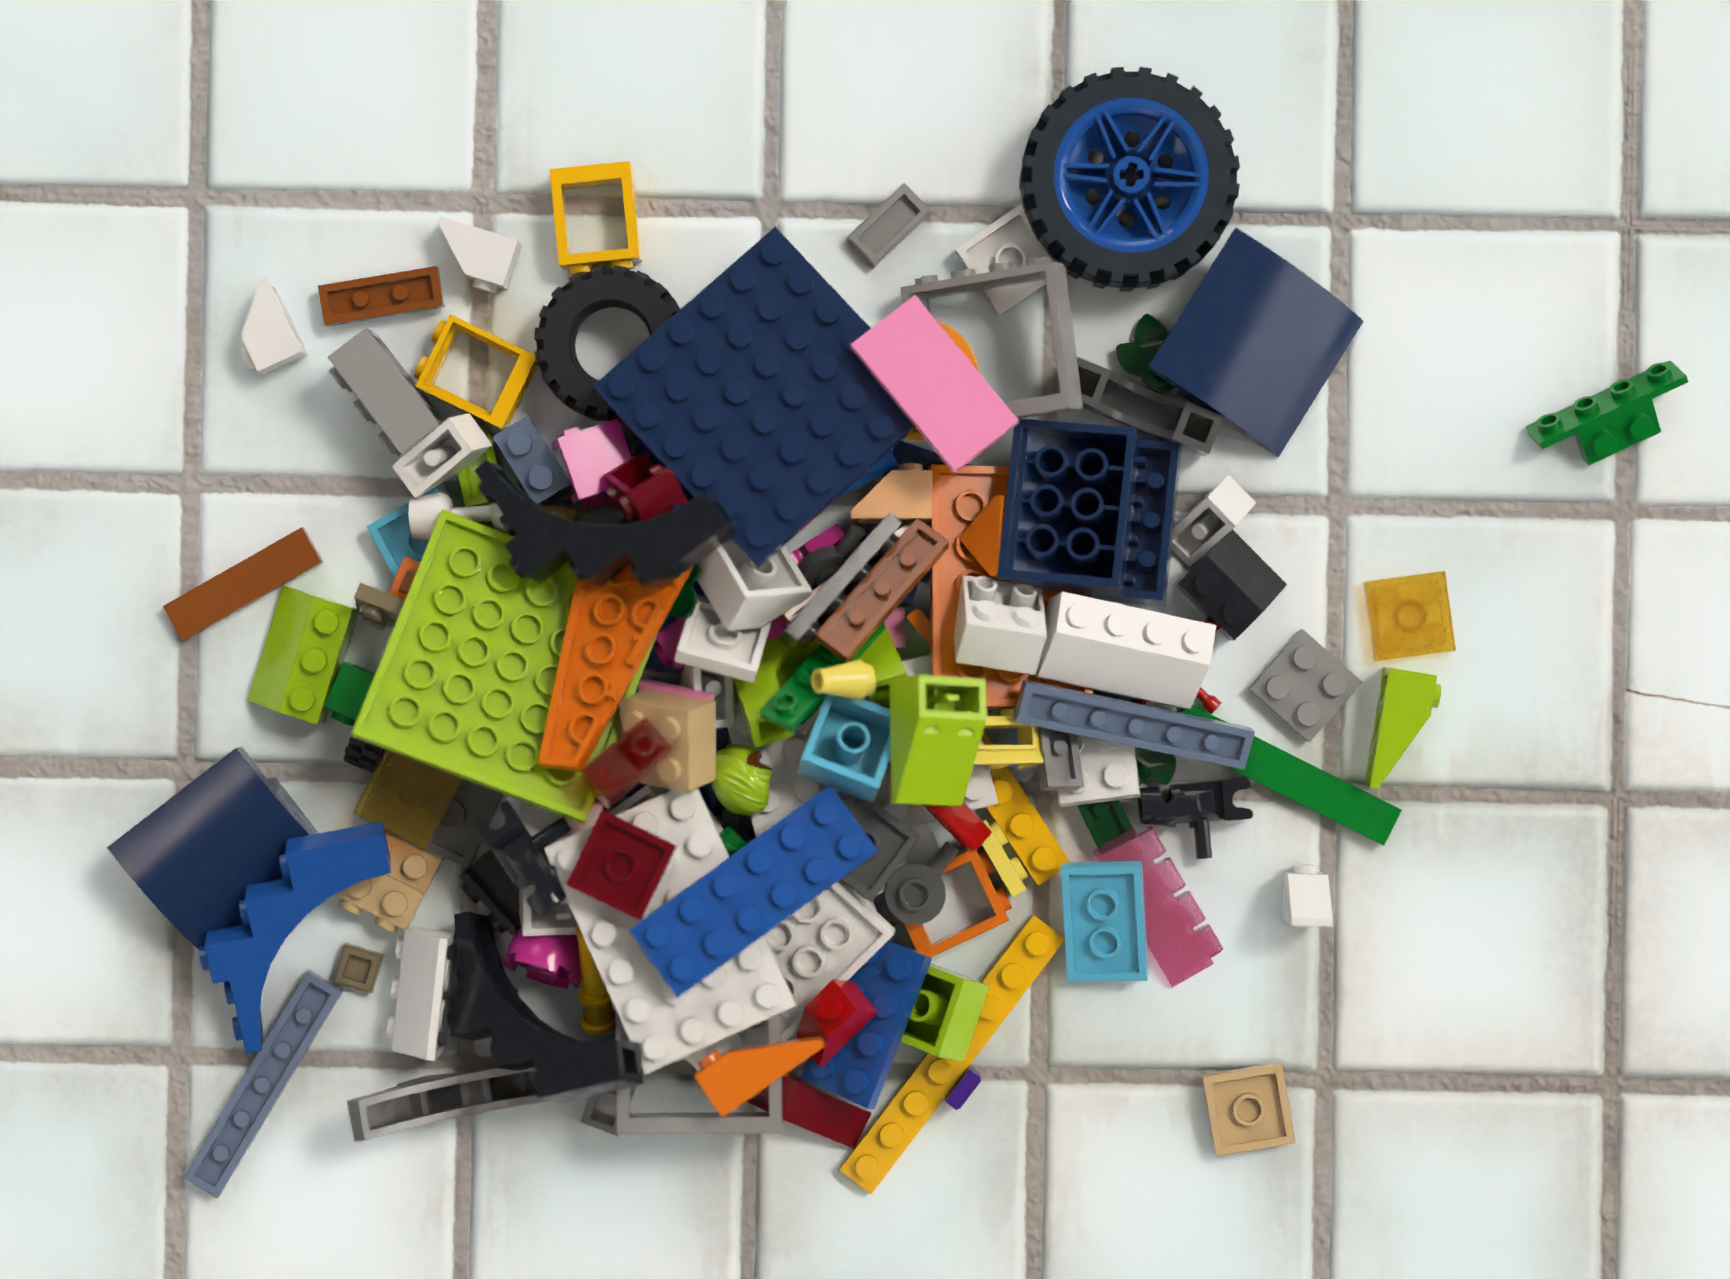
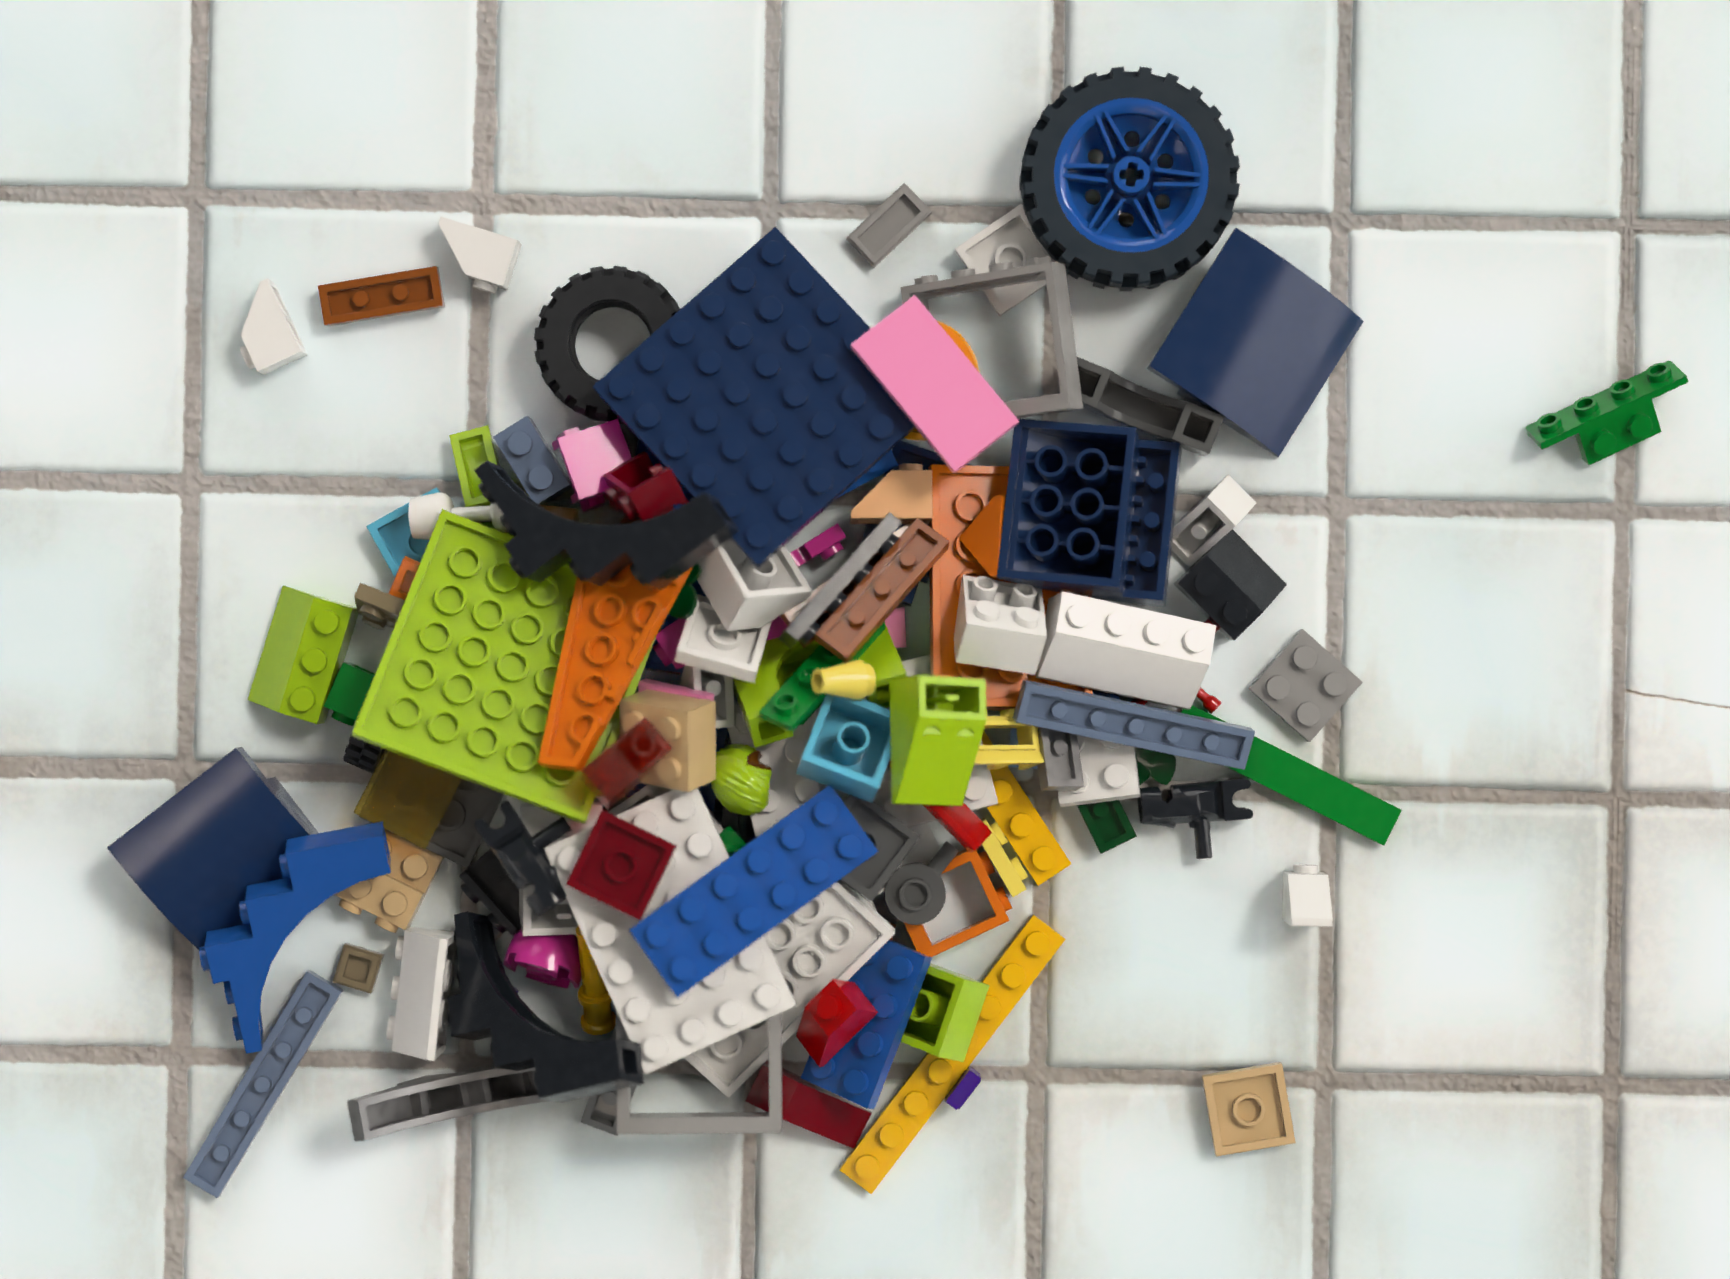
dark orange tile [163,527,323,641] -> none
light grey brick [327,328,444,456] -> none
white slope [392,413,493,498] -> none
yellow window [414,314,538,430] -> none
yellow window [549,161,642,275] -> none
orange slope [694,1036,825,1118] -> none
dark grey piece [798,524,865,591] -> none
orange tile [906,608,930,646] -> none
medium azure plate [1060,861,1149,982] -> none
clear pink windscreen [1092,827,1223,988] -> none
dark green plate [1116,314,1175,393] -> none
clear yellow plate [1363,571,1456,661] -> none
lime slope [1364,667,1441,789] -> none

